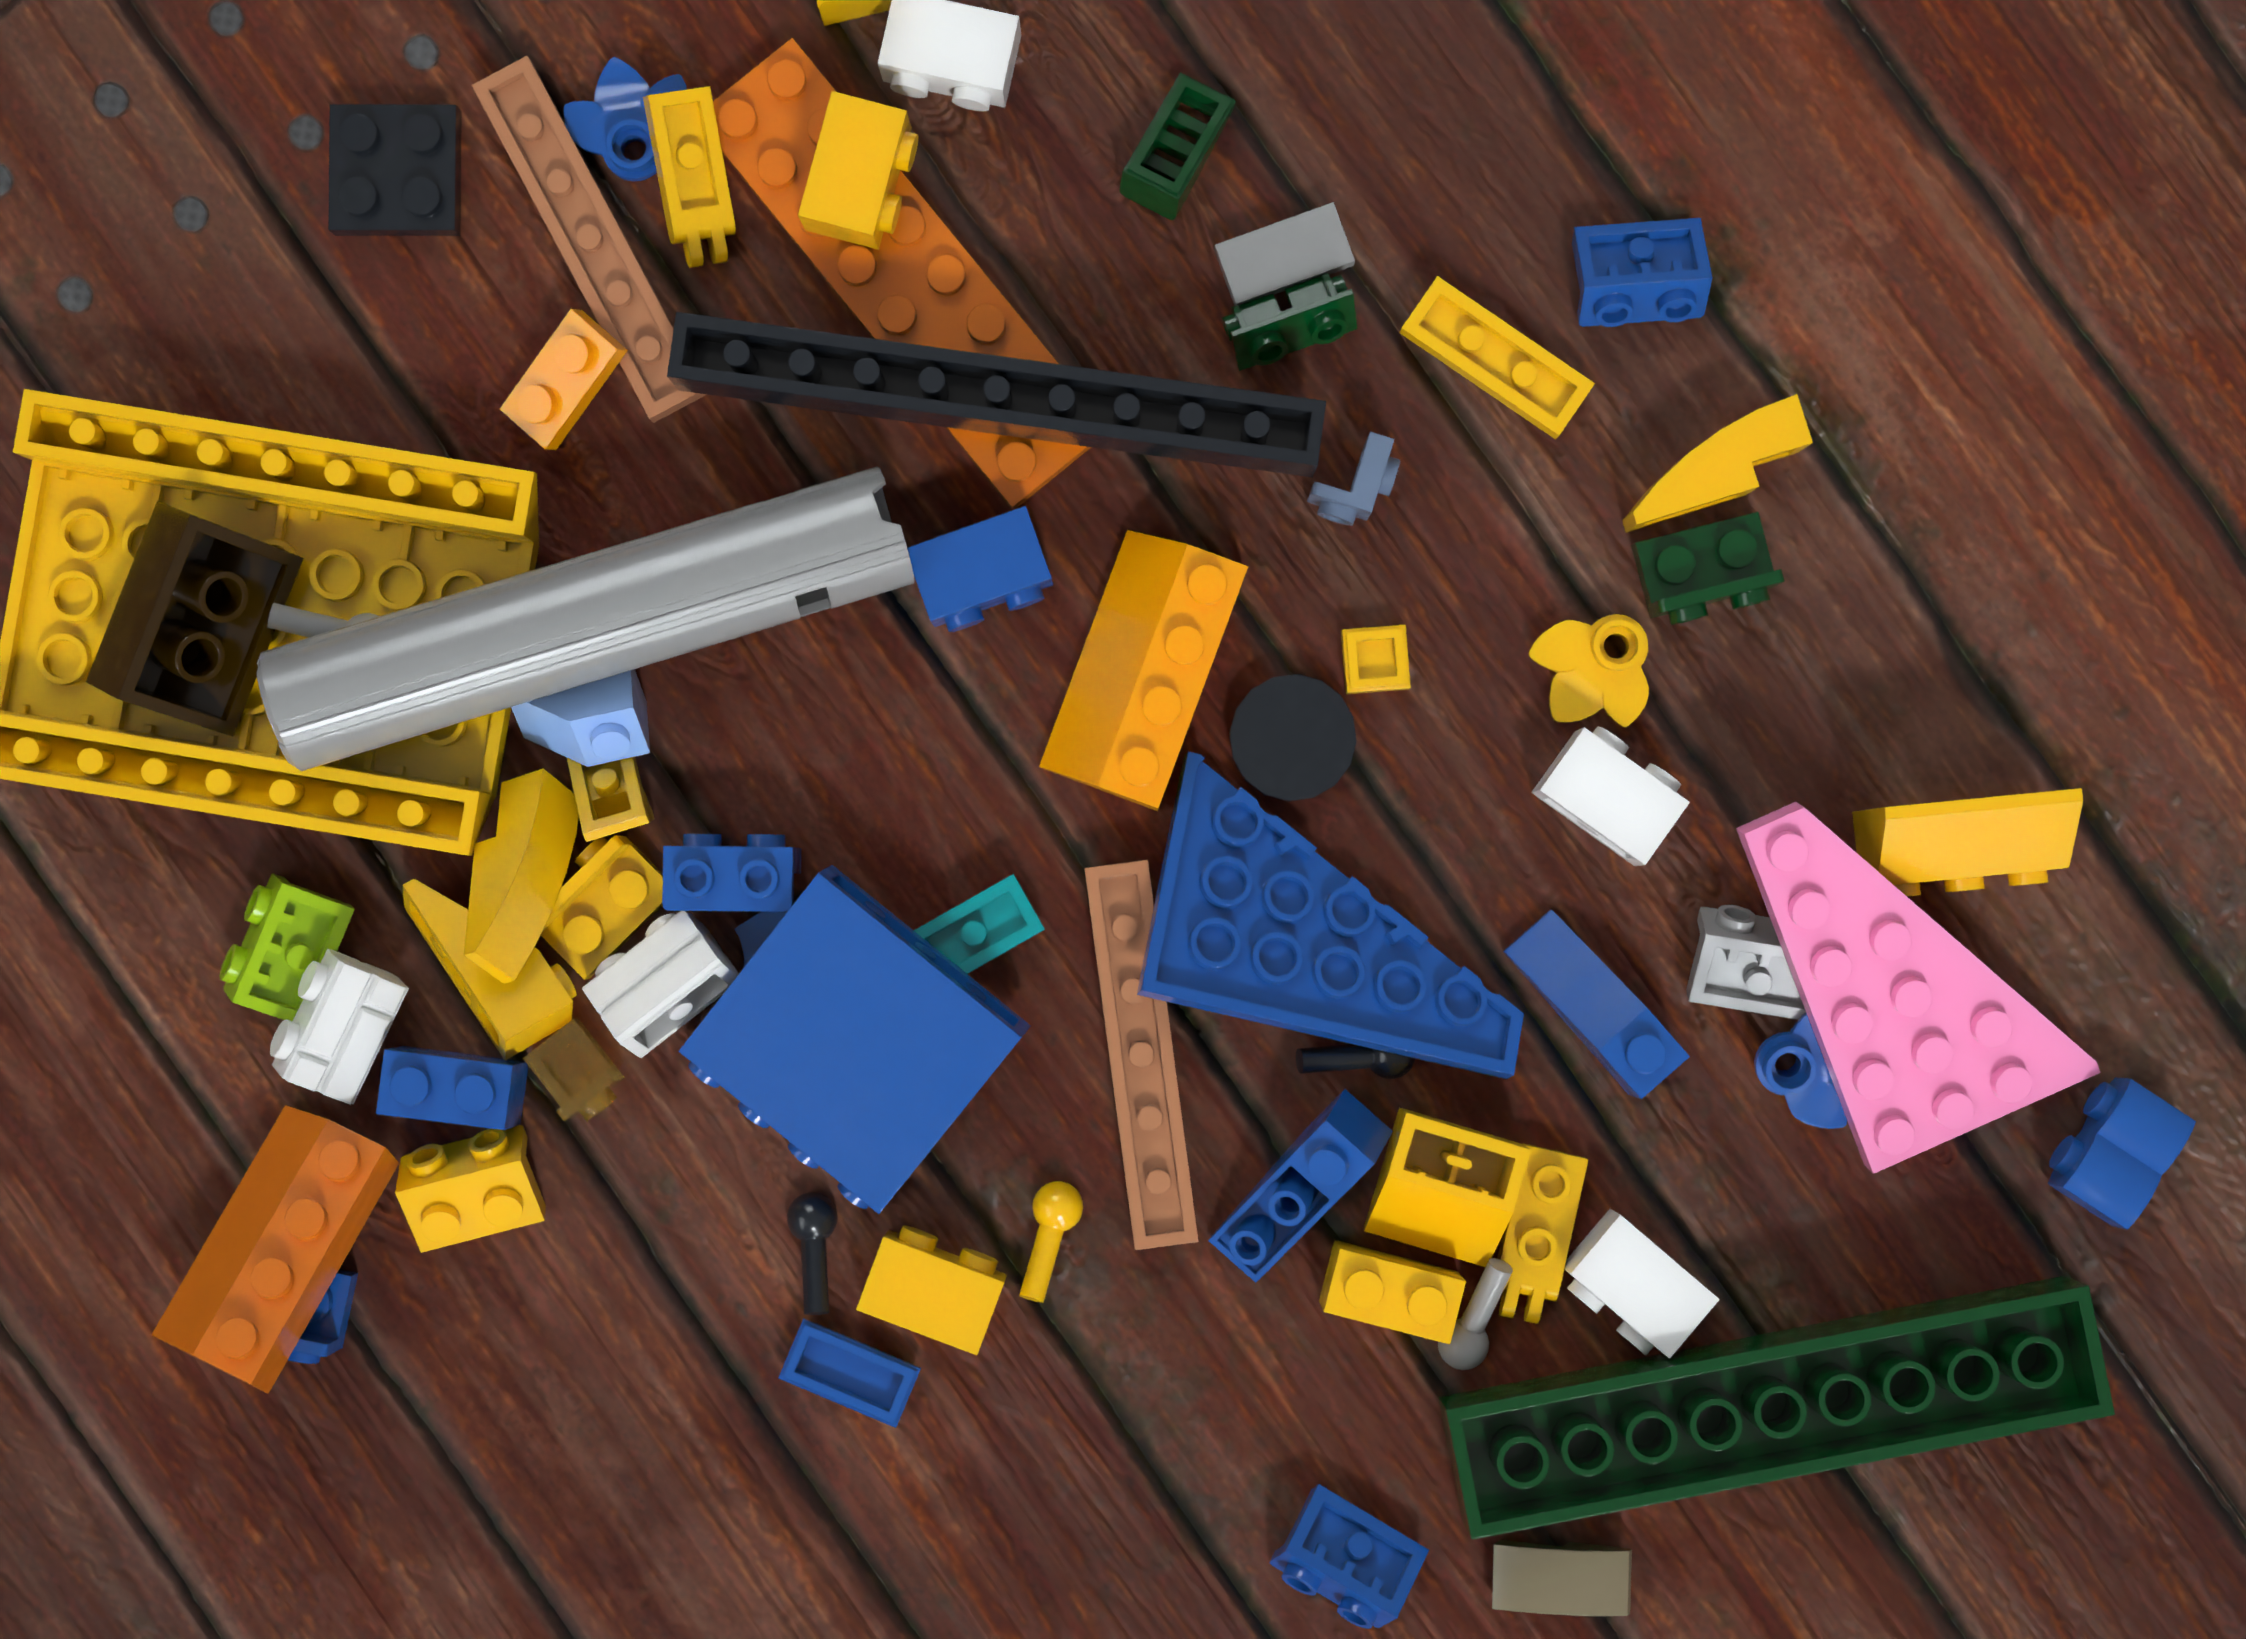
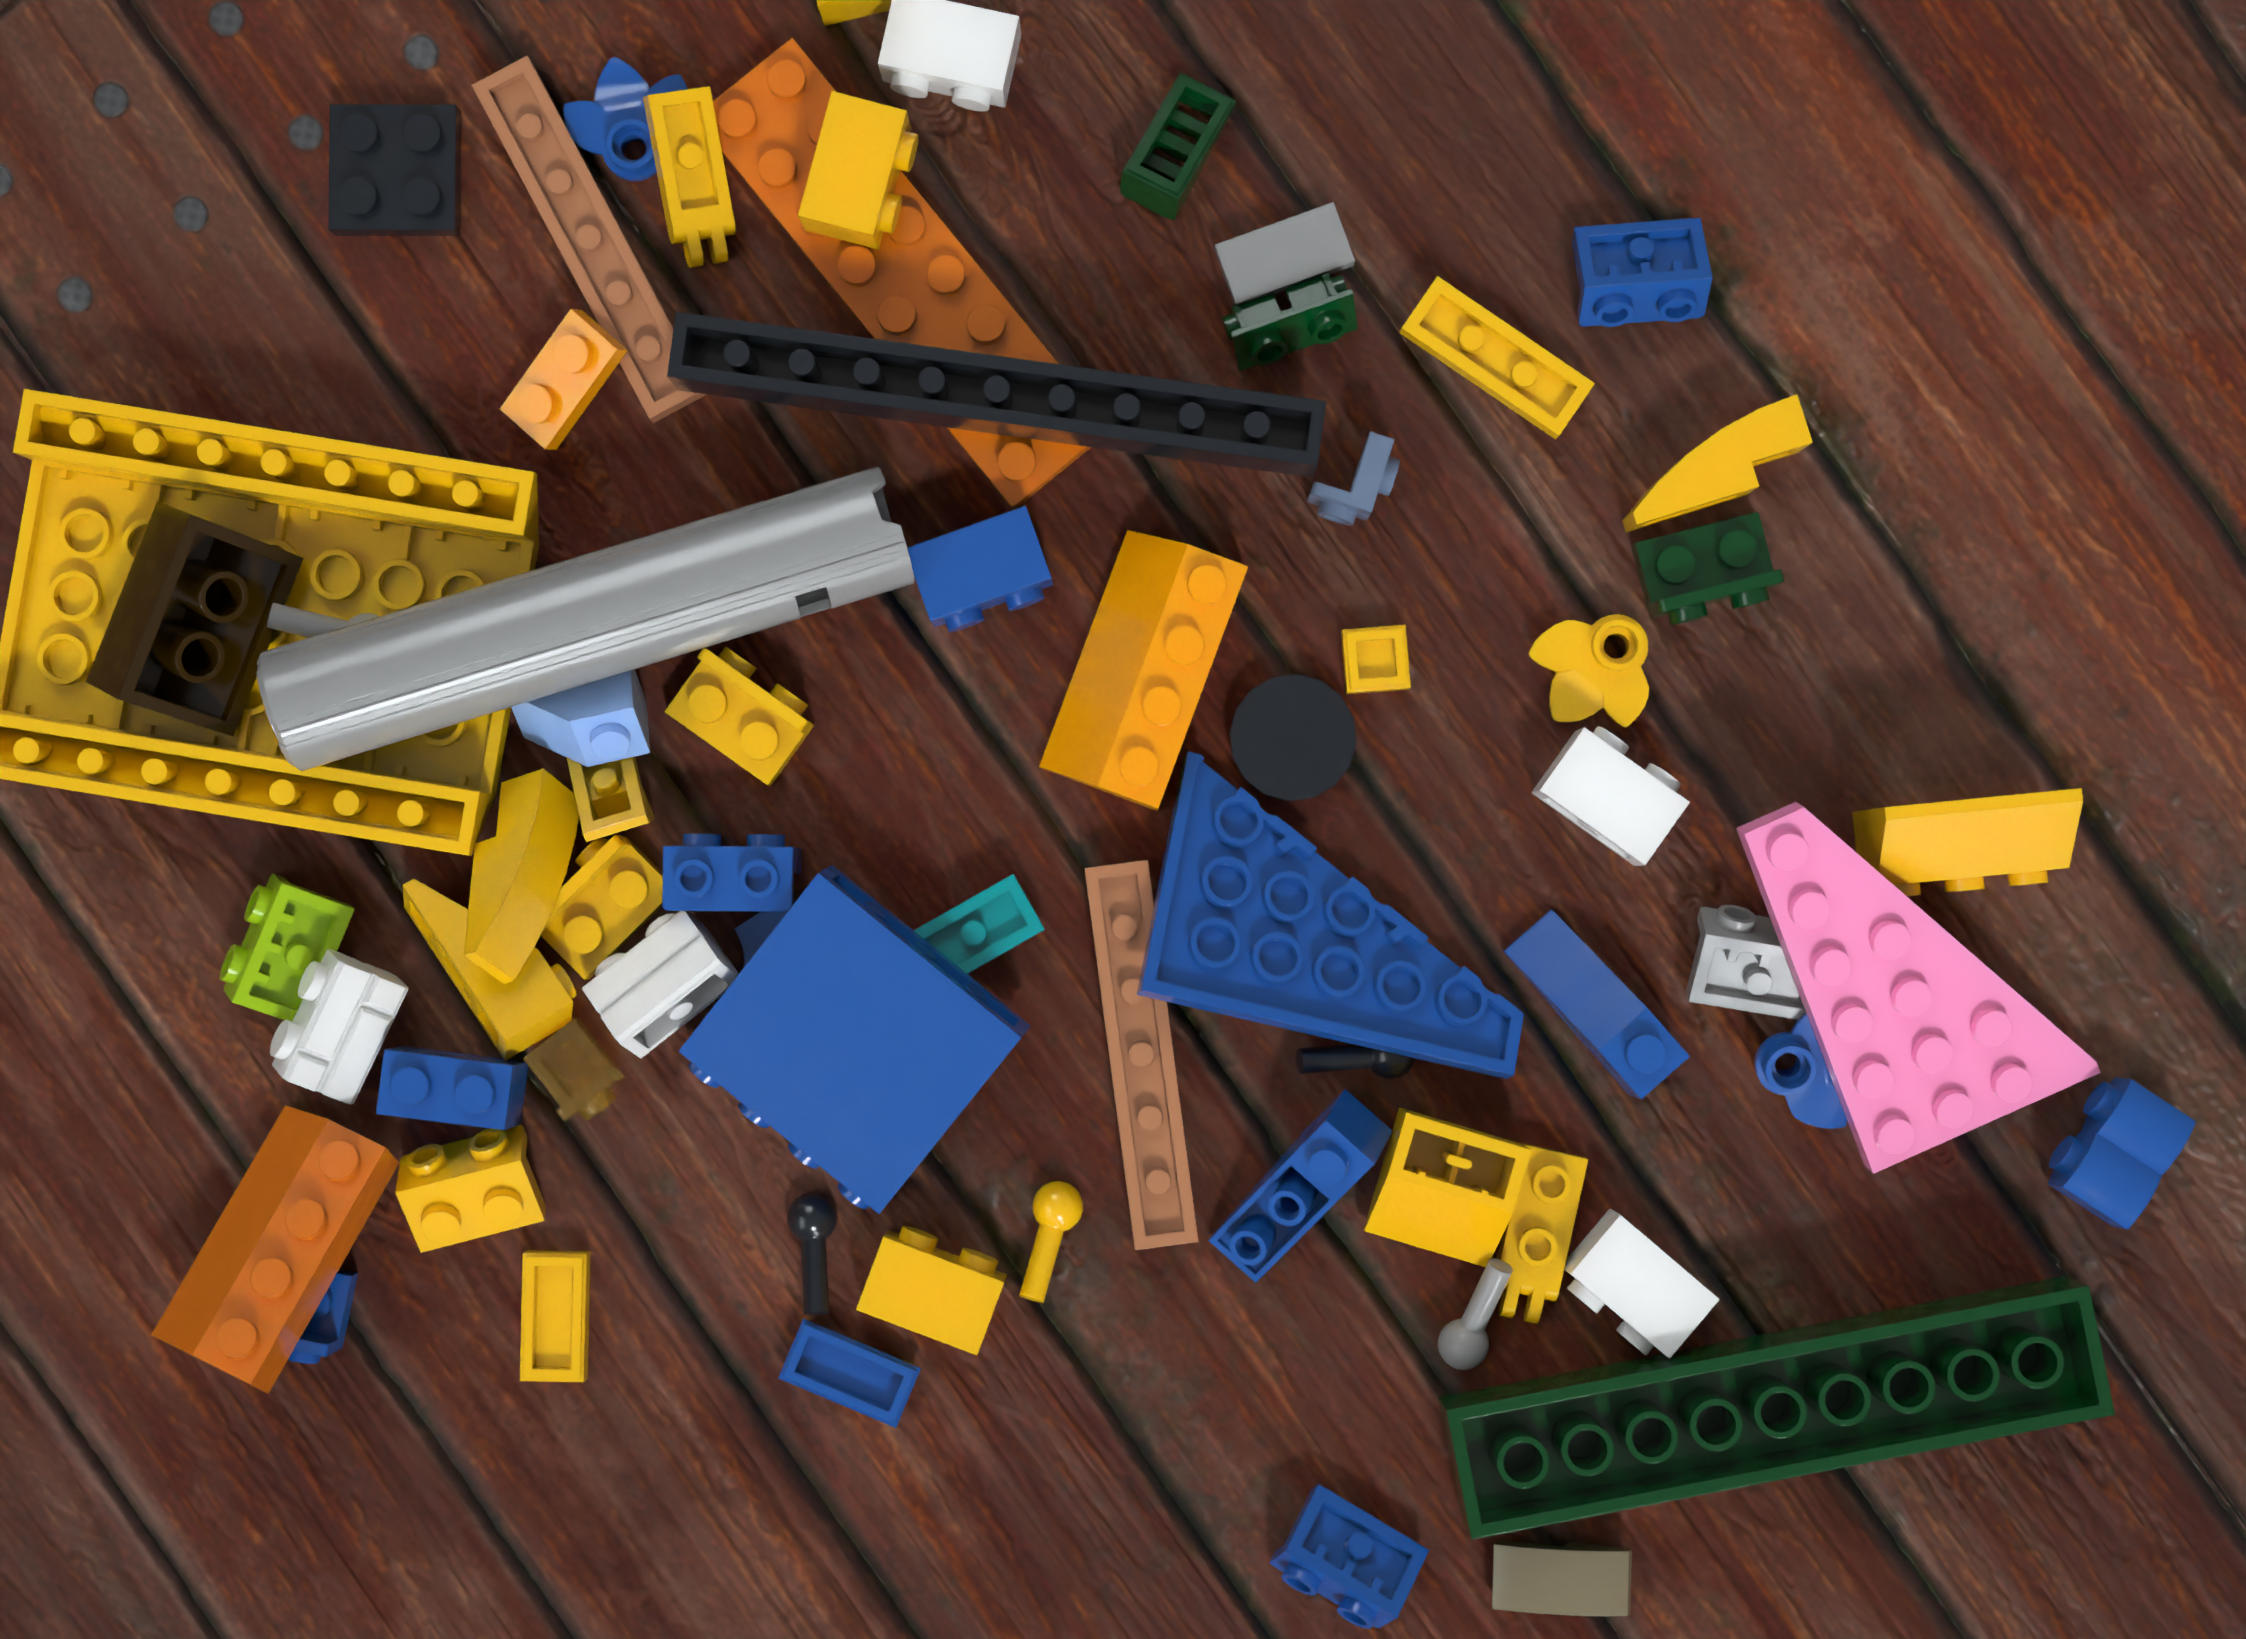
yellow brick [1319,1240,1466,1344] -> none
none -> yellow tile [520,1250,591,1382]
none -> yellow bracket [664,646,814,787]

